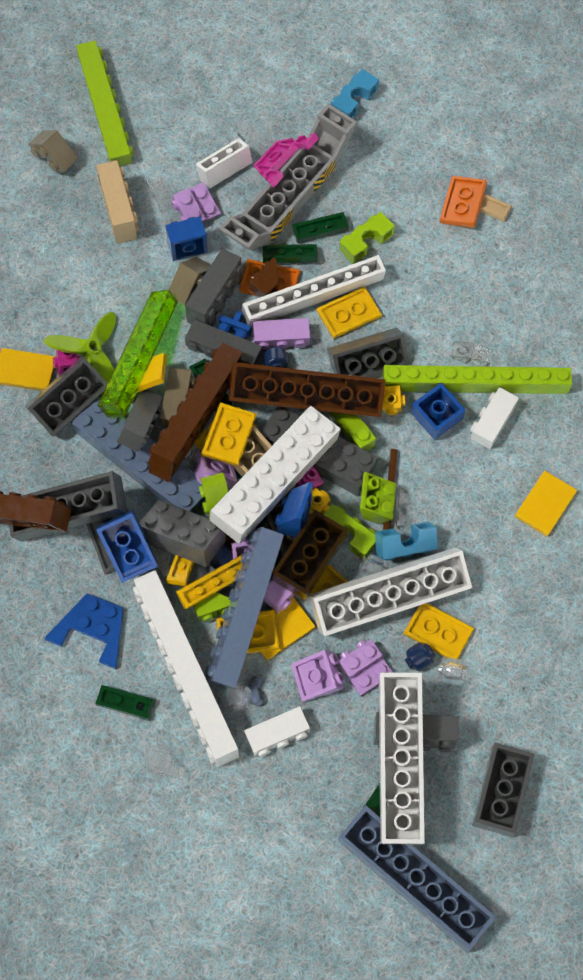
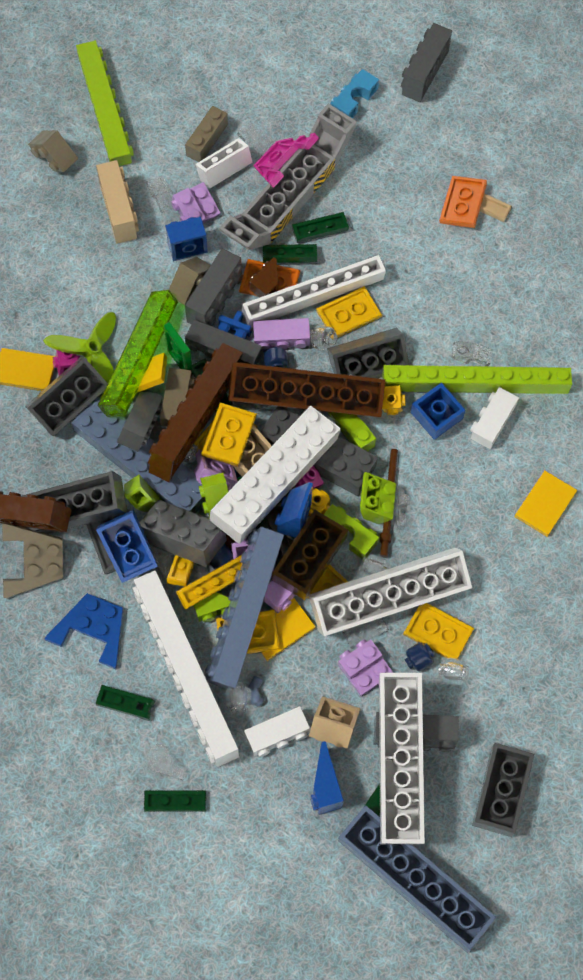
lavender plate [291,650,345,702] -> none
lime arch [339,212,395,264] -> none
dark azure arch [375,521,438,561] -> none
none -> dark tan wing [2,522,63,598]
none -> lime slope [124,474,162,512]
none -> dark green tile [144,790,206,812]
none -> green tile [164,322,193,374]
none -> dark tan brick [185,106,228,162]
none -> tan slope [309,696,360,749]
none -> clear head [310,325,337,350]
none -> blue slope [310,741,344,815]
none -> clear slope [342,618,389,649]
none -> dark grey brick [400,23,452,103]

